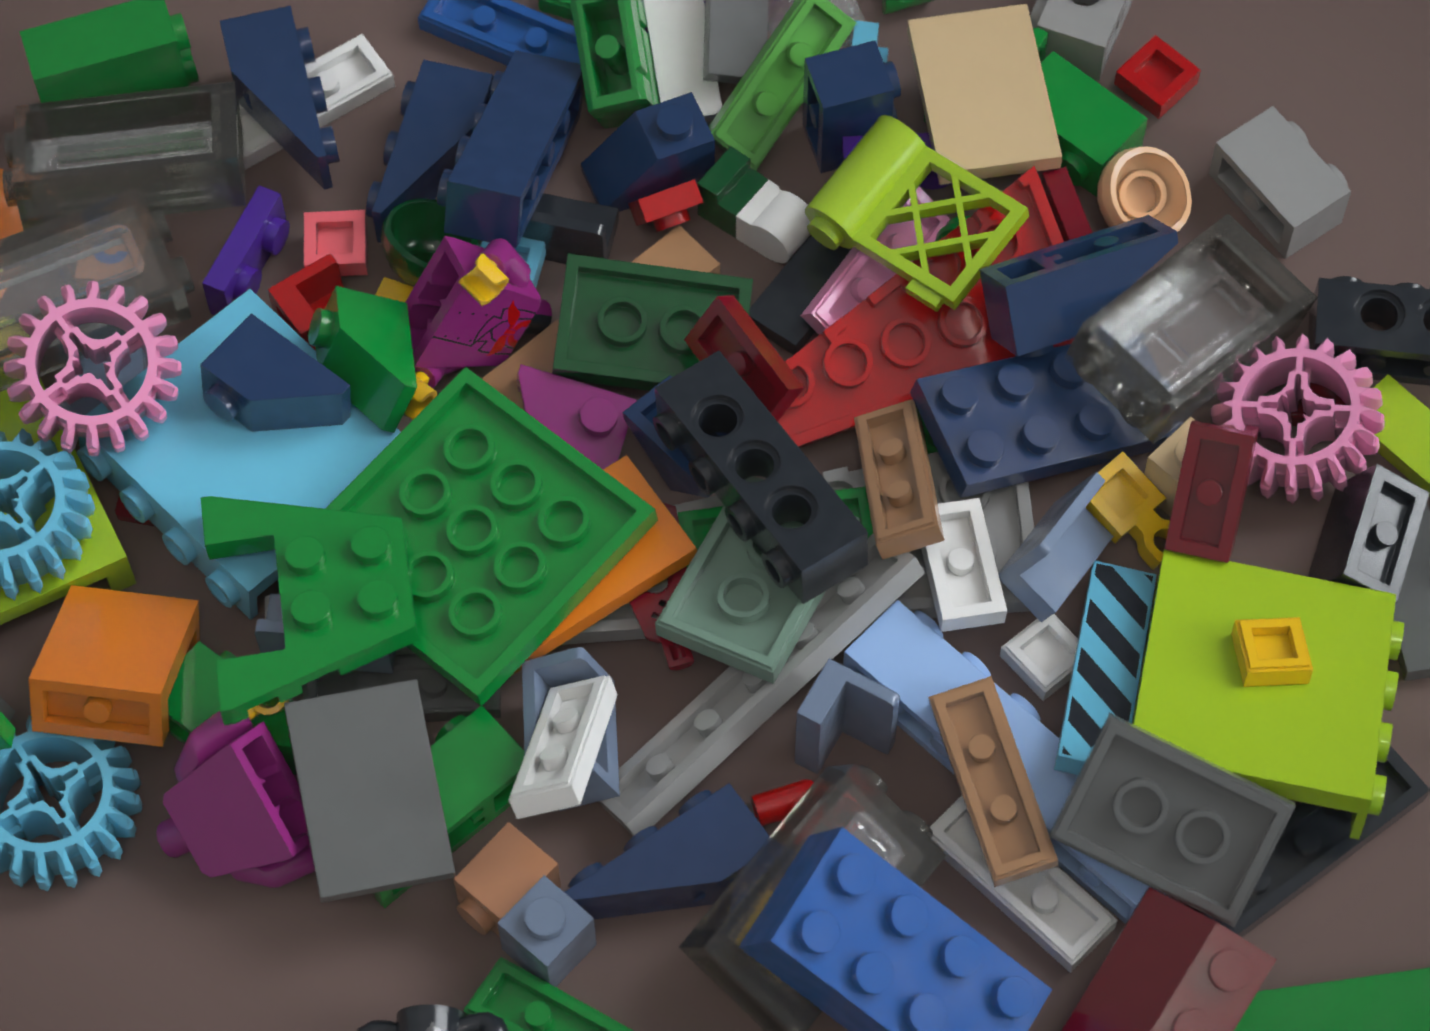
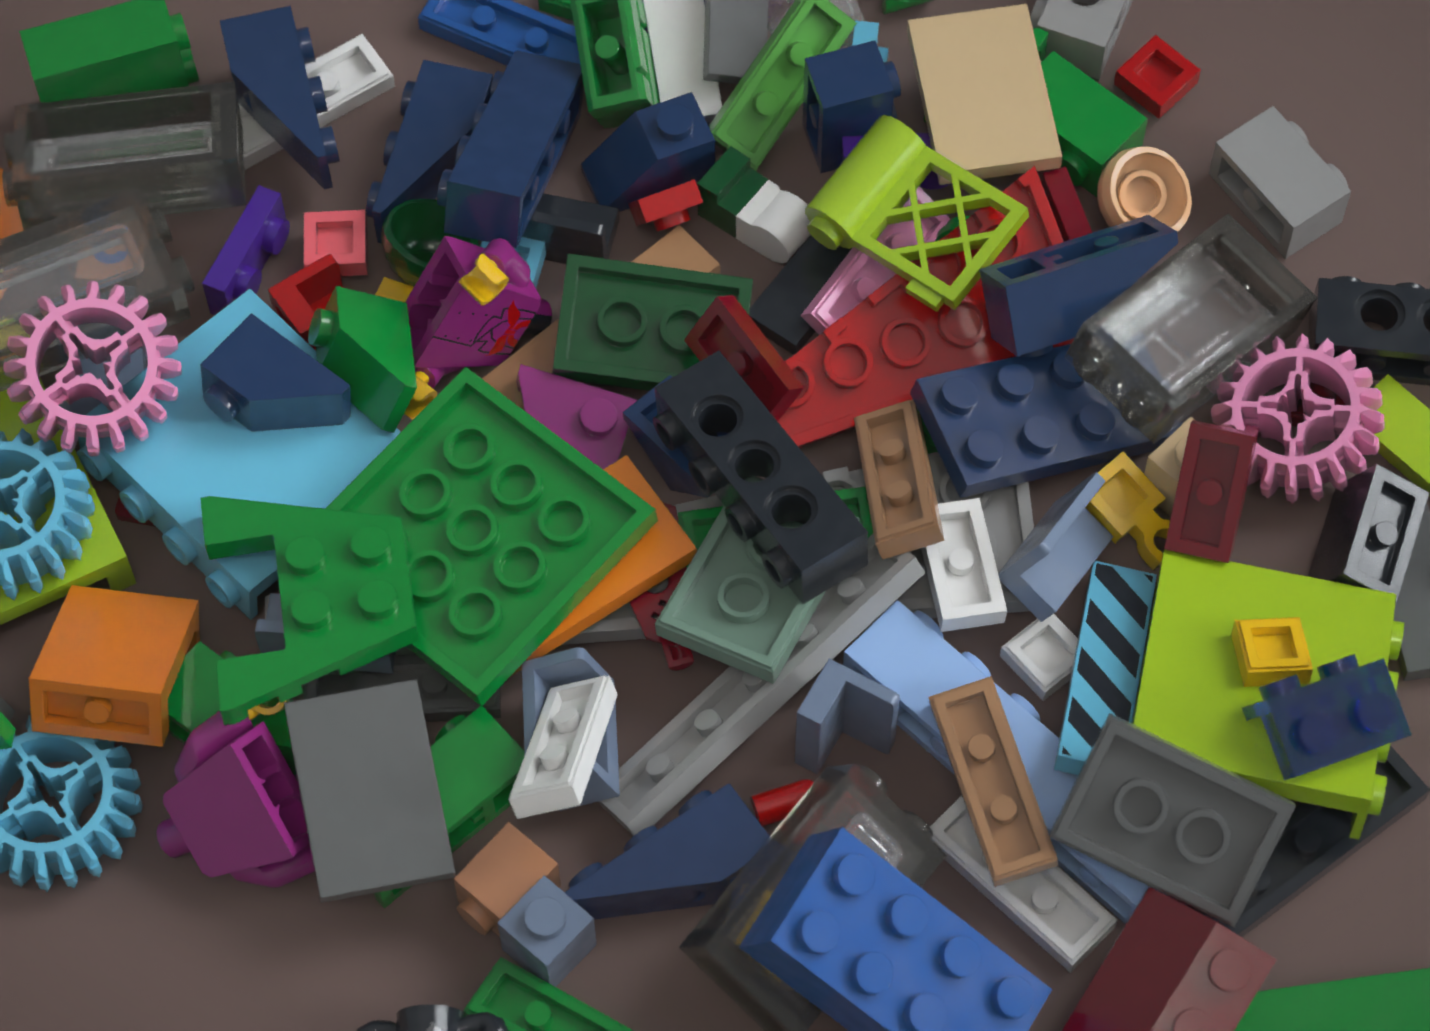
none -> clear blue bracket [1242,654,1412,780]

